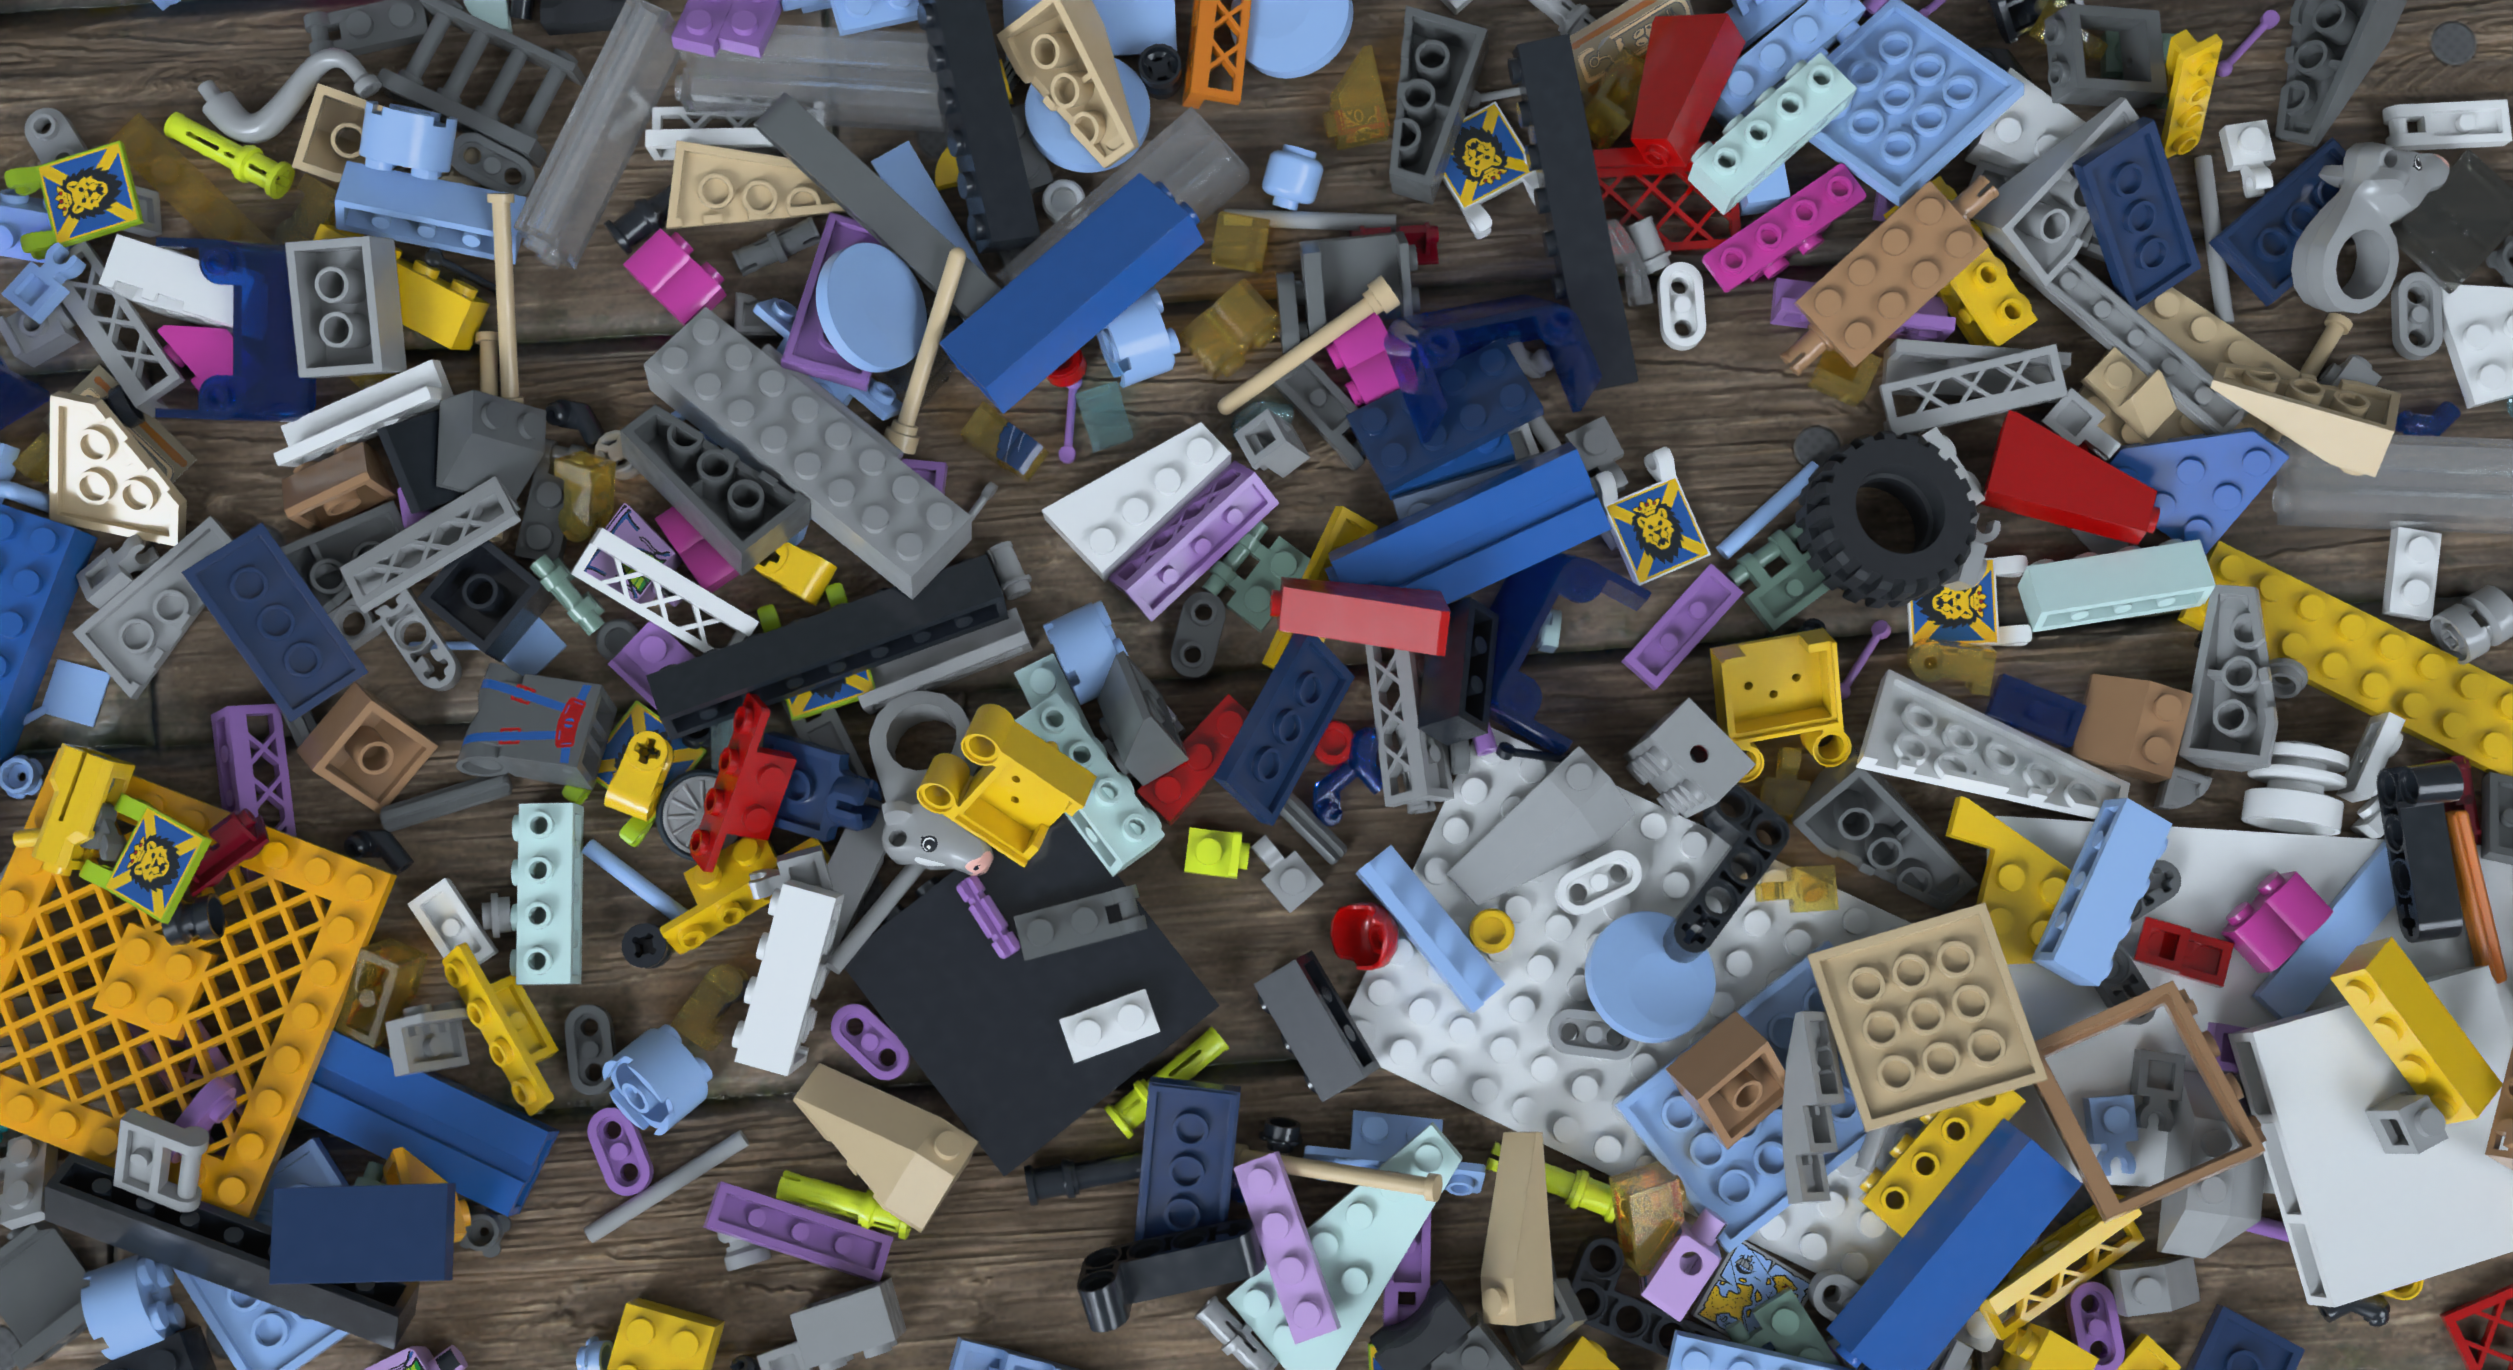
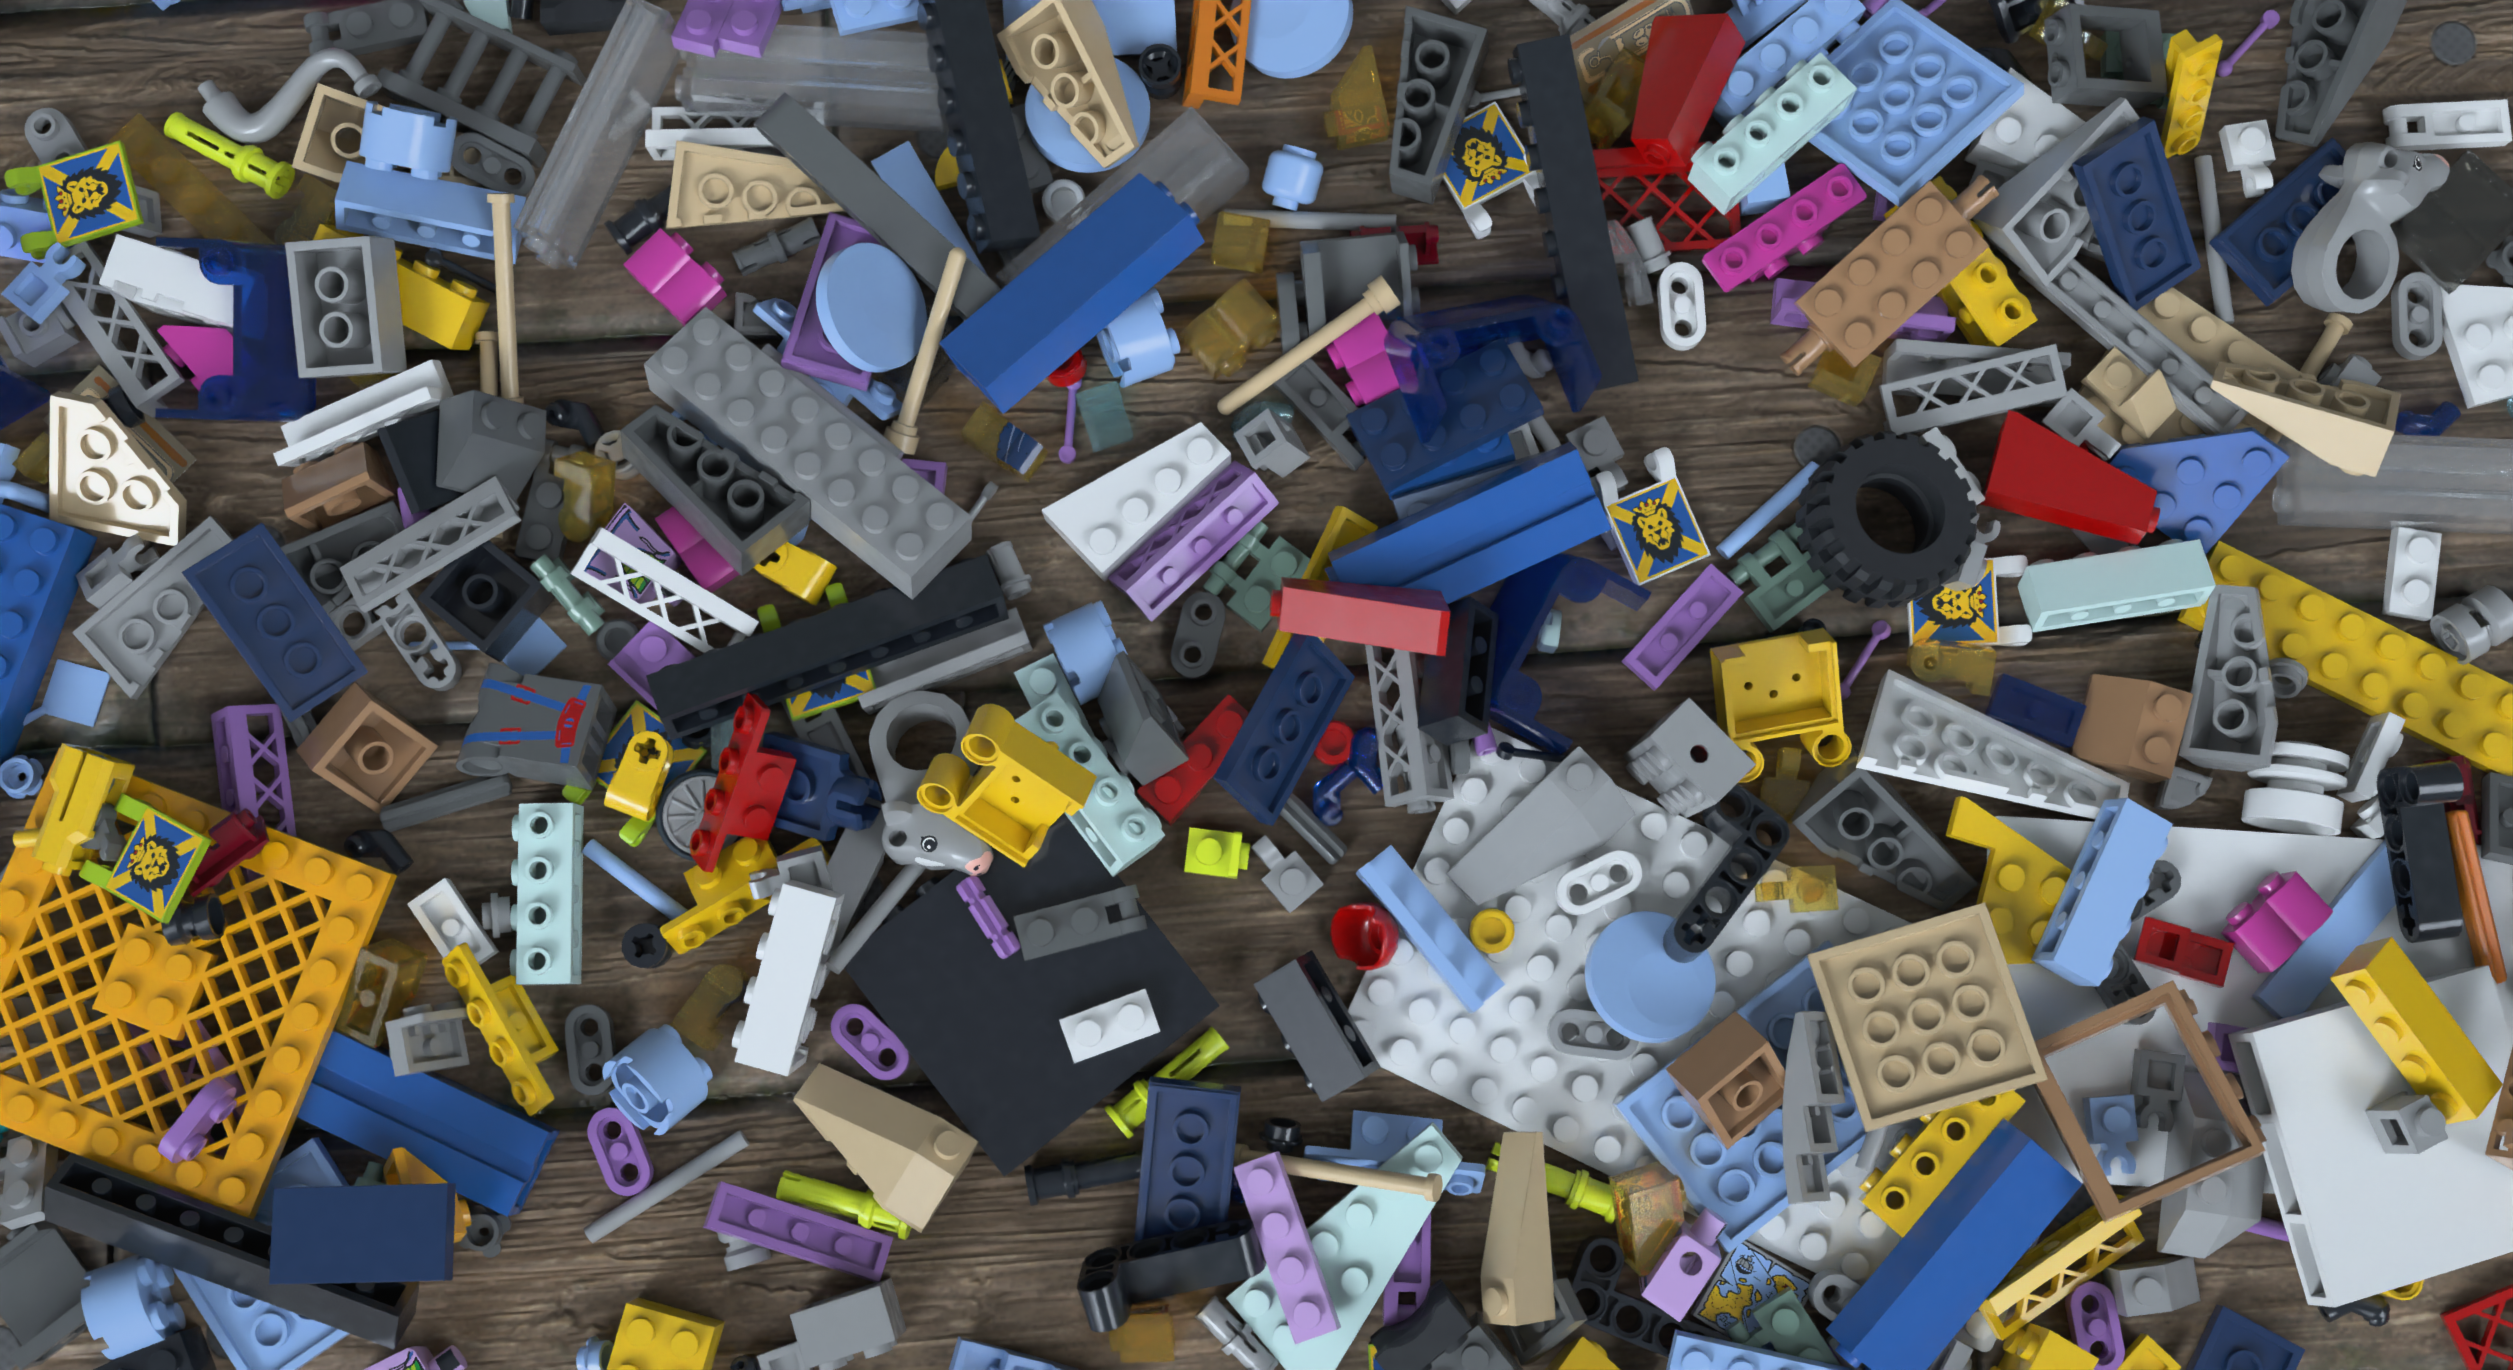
light grey plate [113,1108,209,1212] -> none
none -> clear yellow slope [1108,1304,1177,1363]

